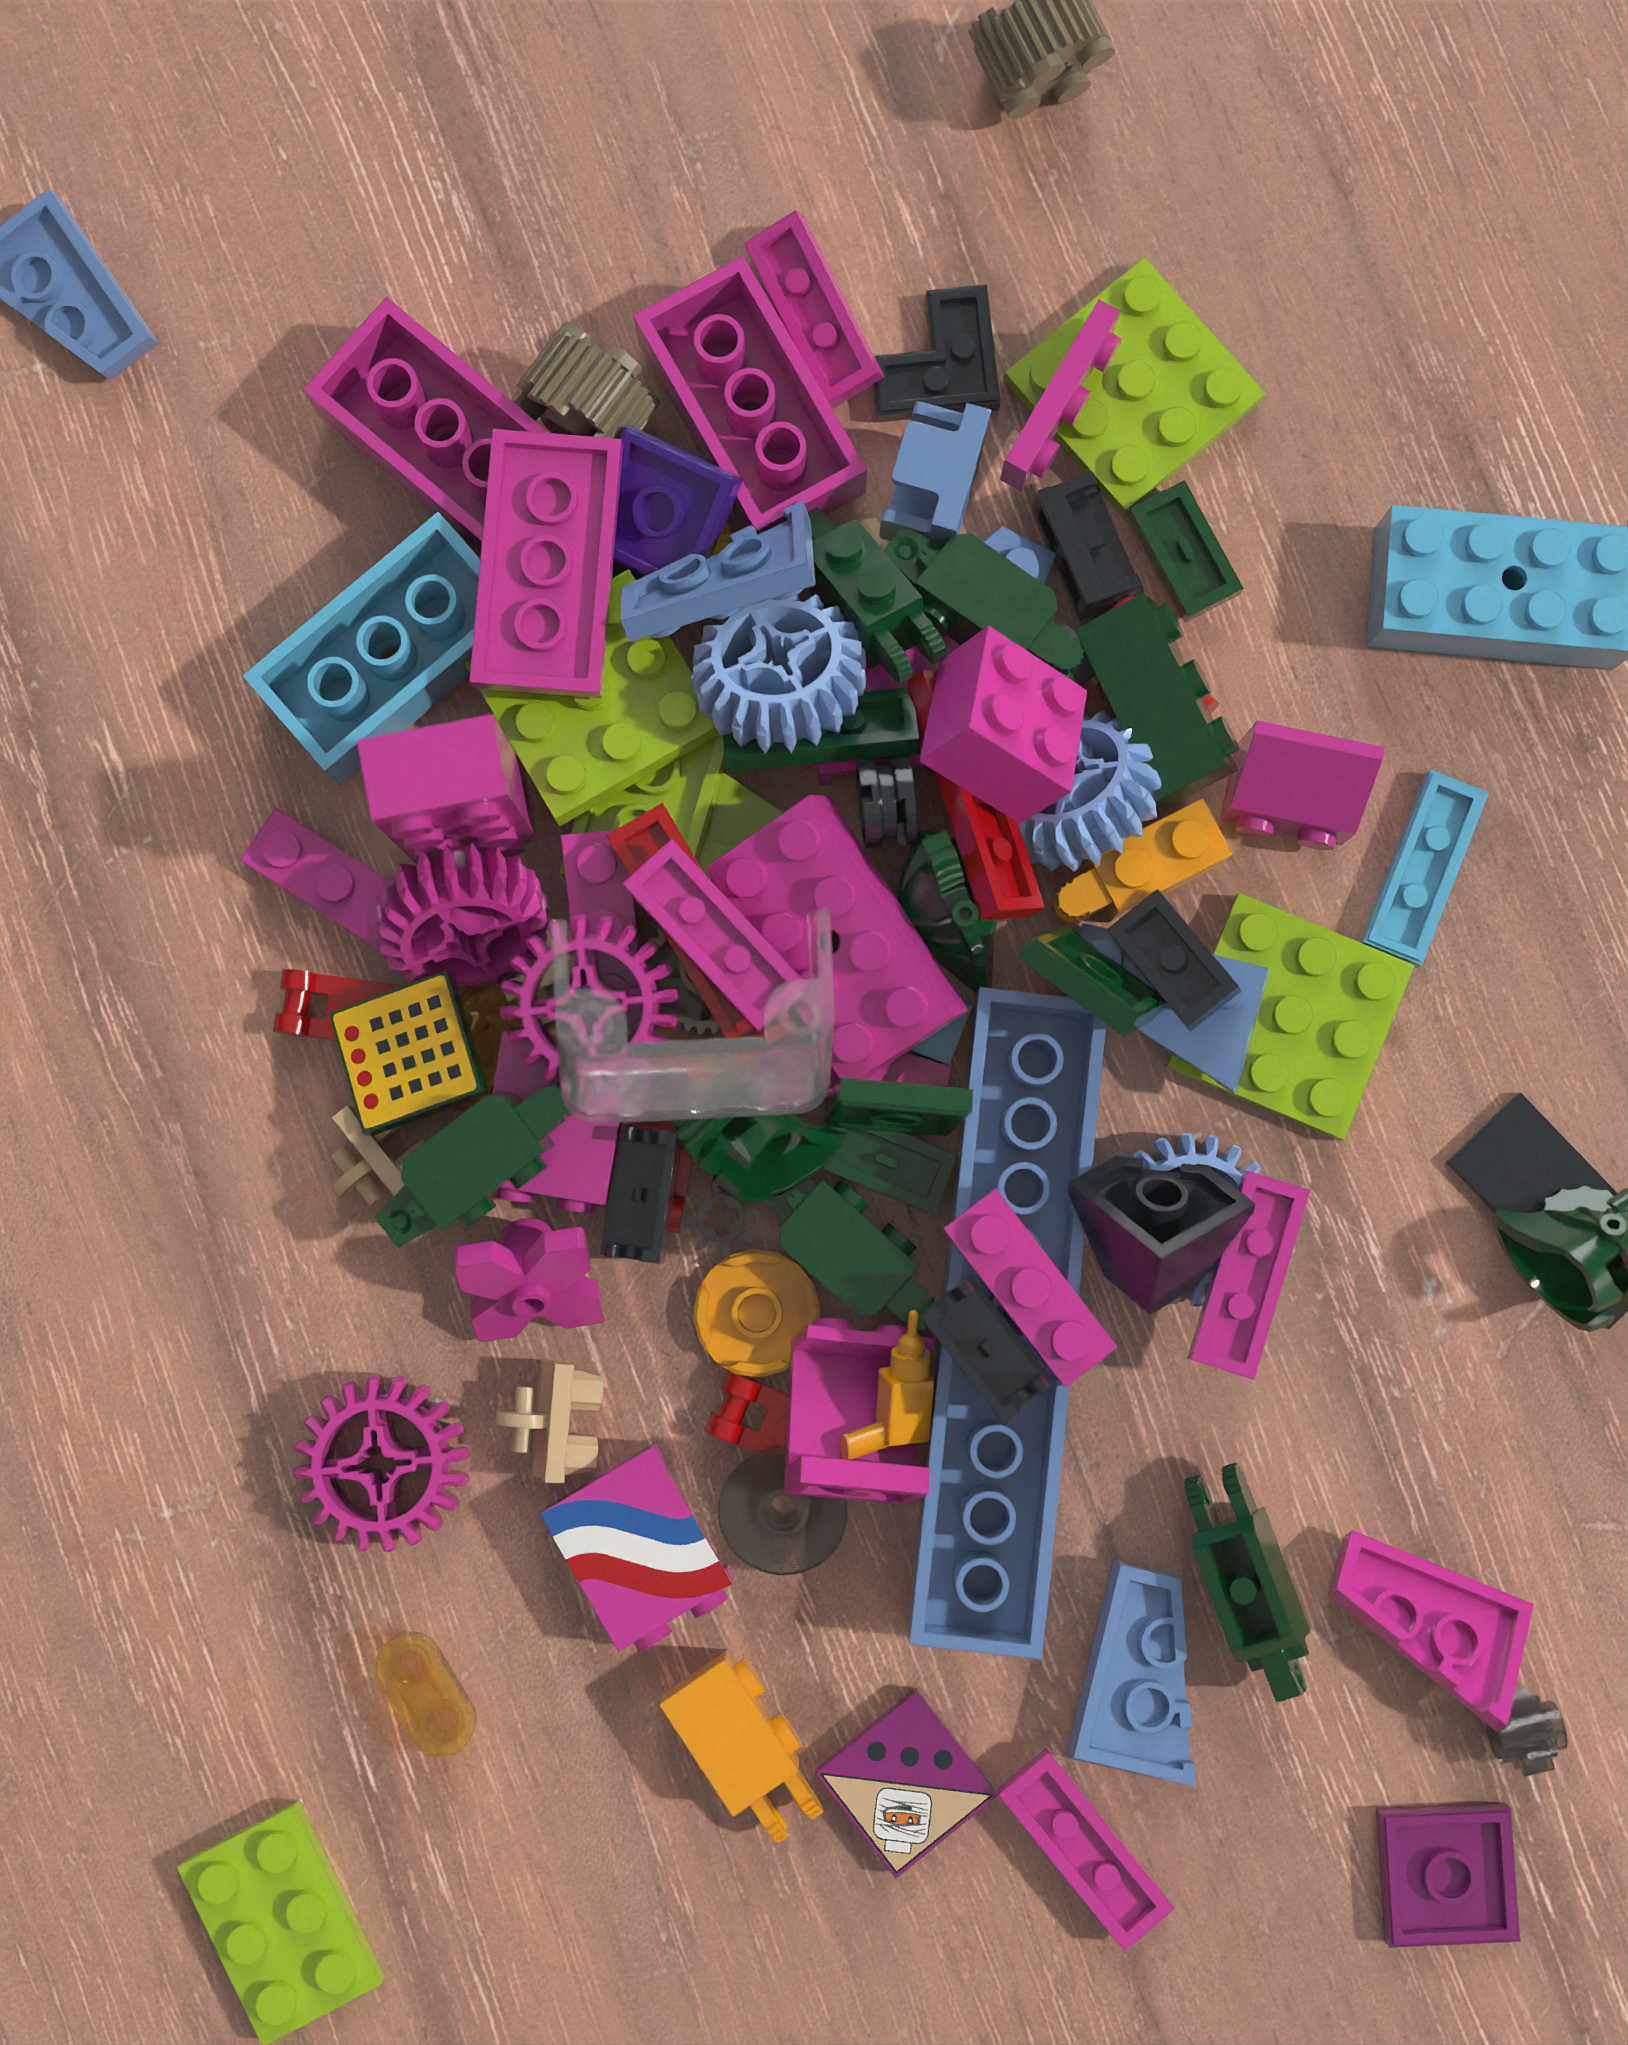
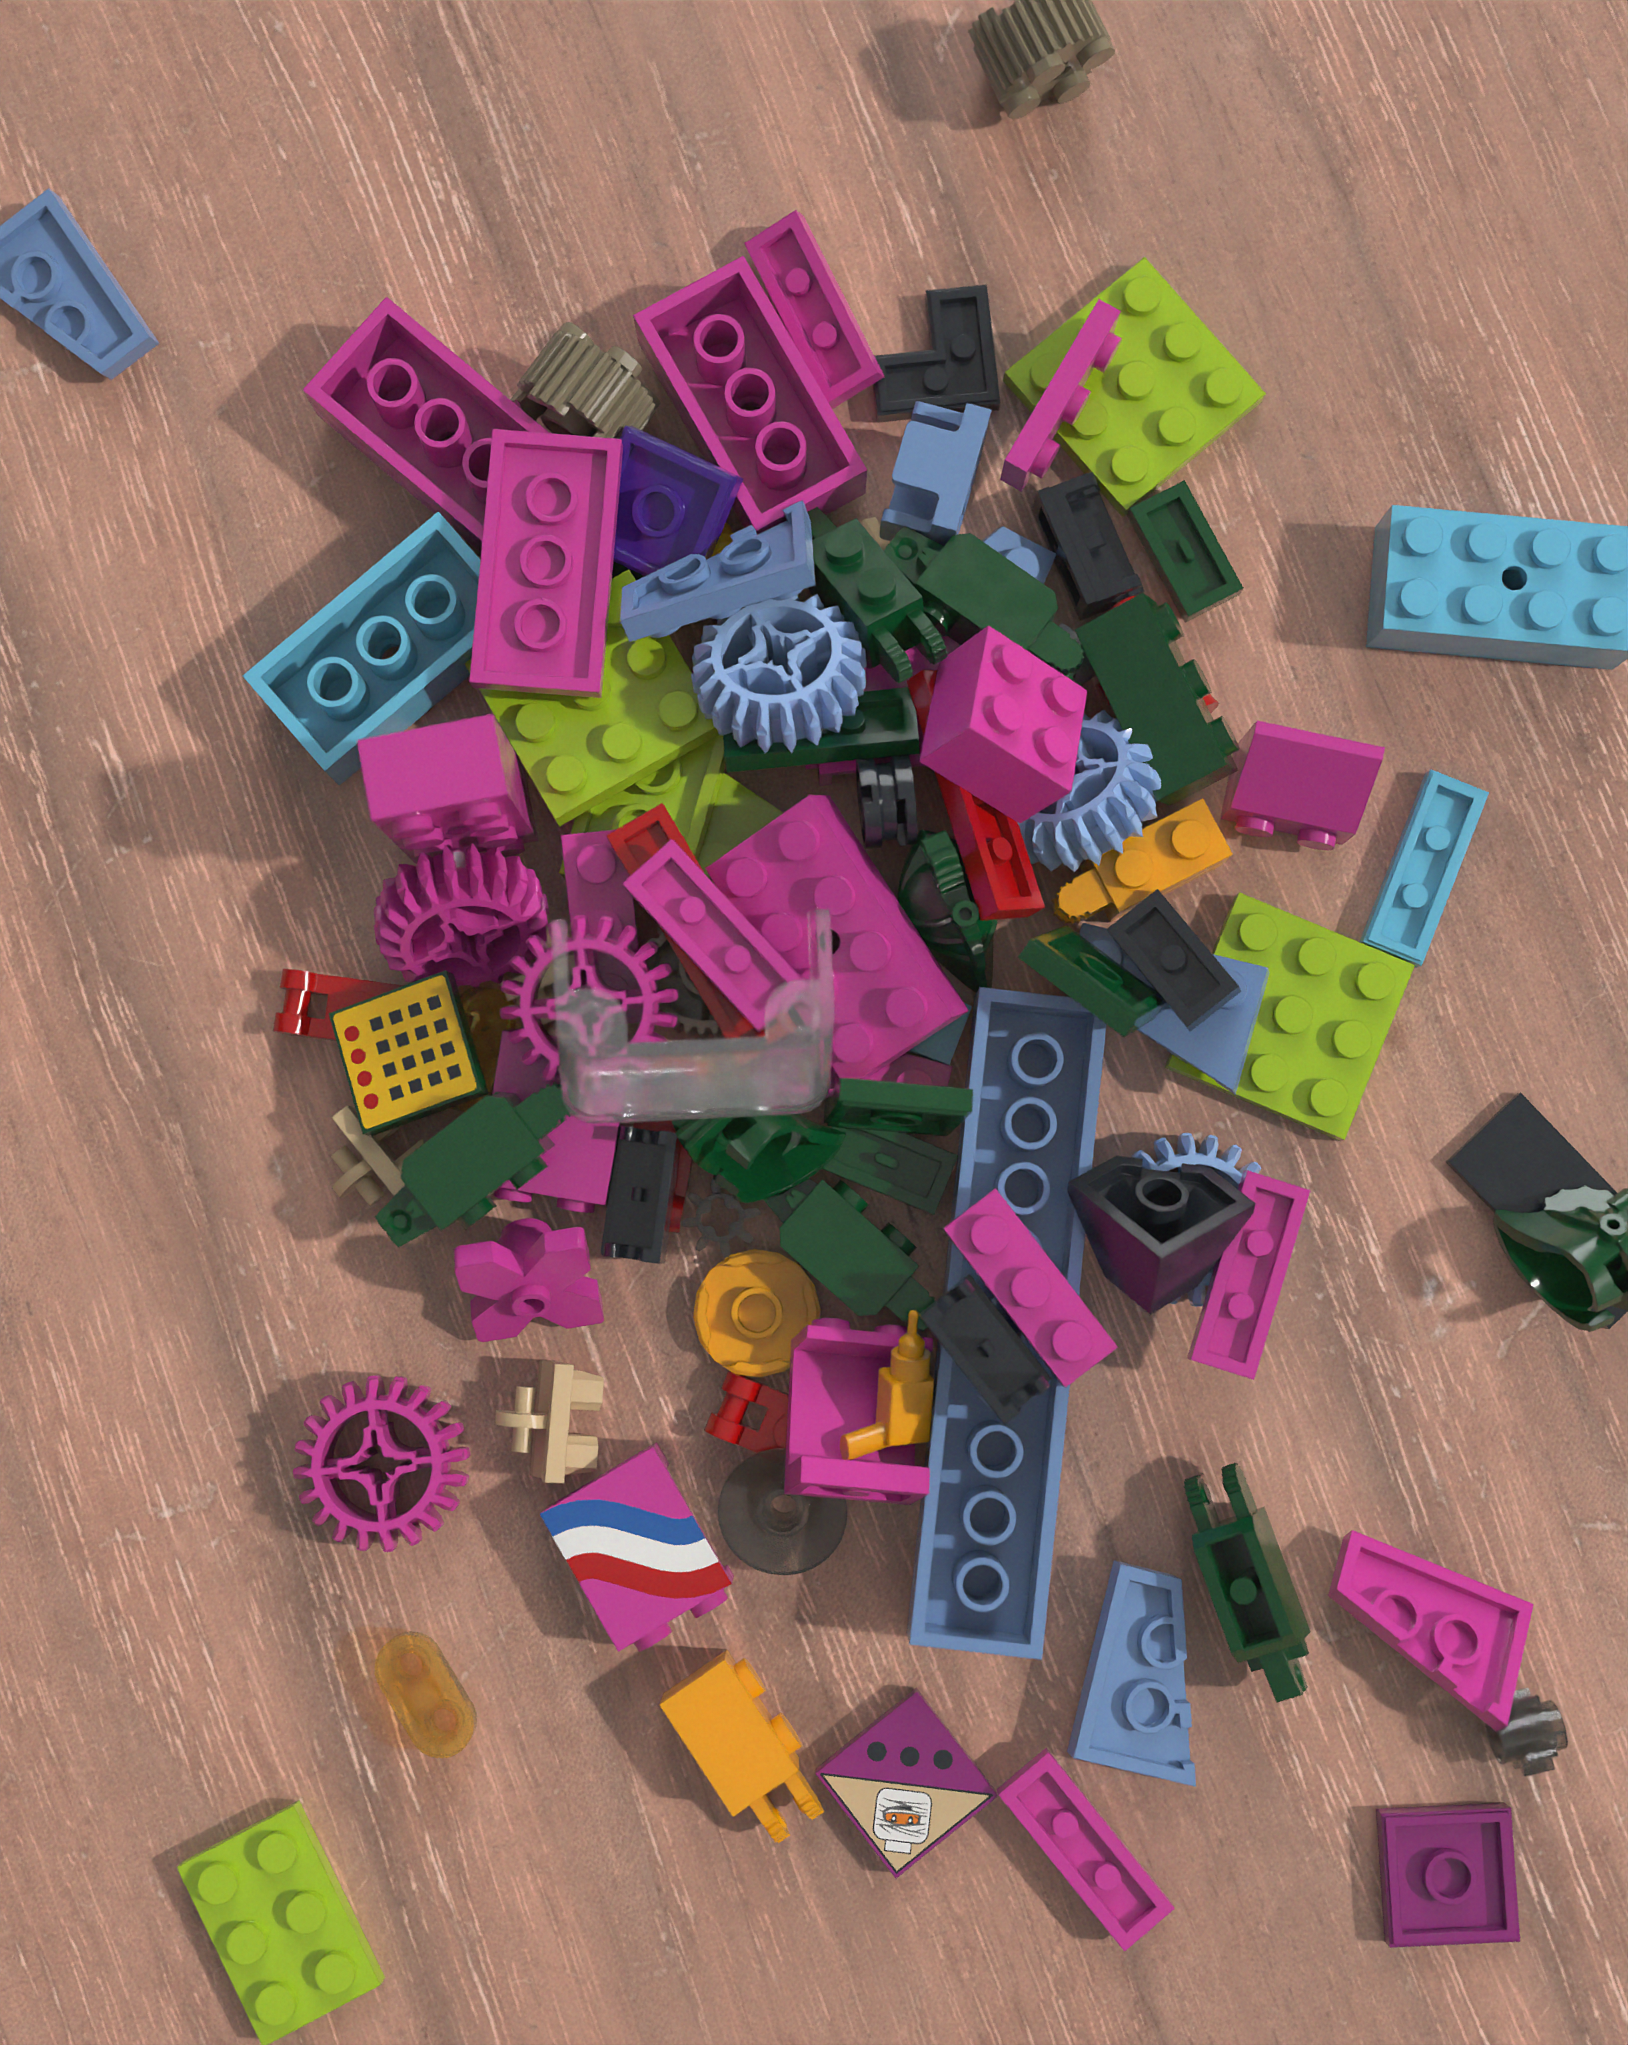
dark pink plate [240,808,385,950] -> none

